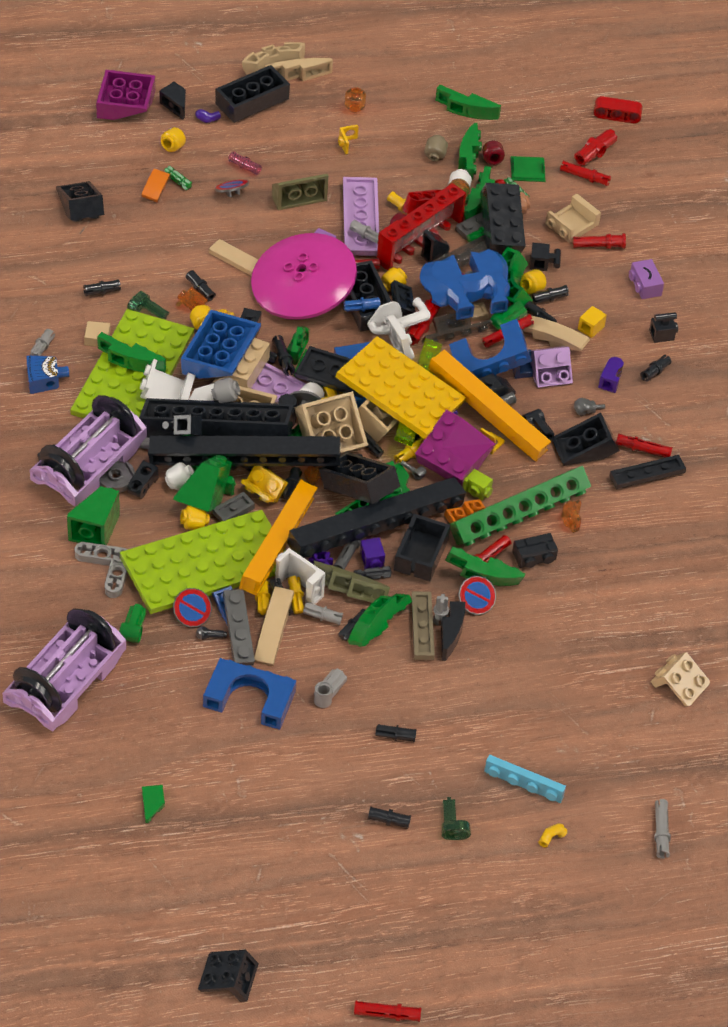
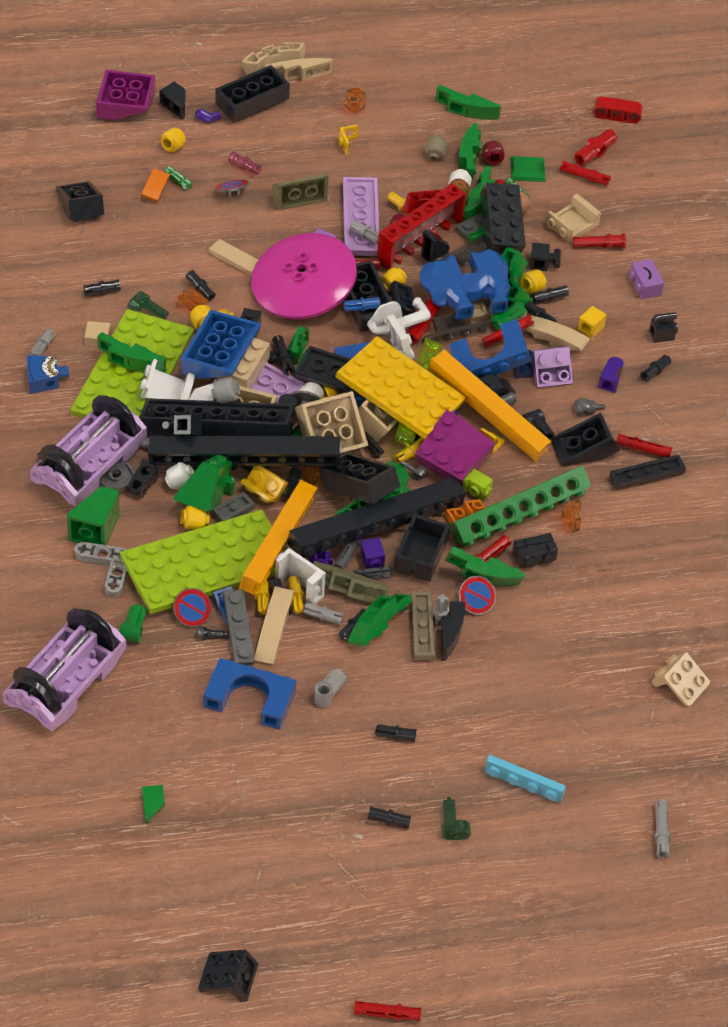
yellow arm [538,823,567,848] -> none

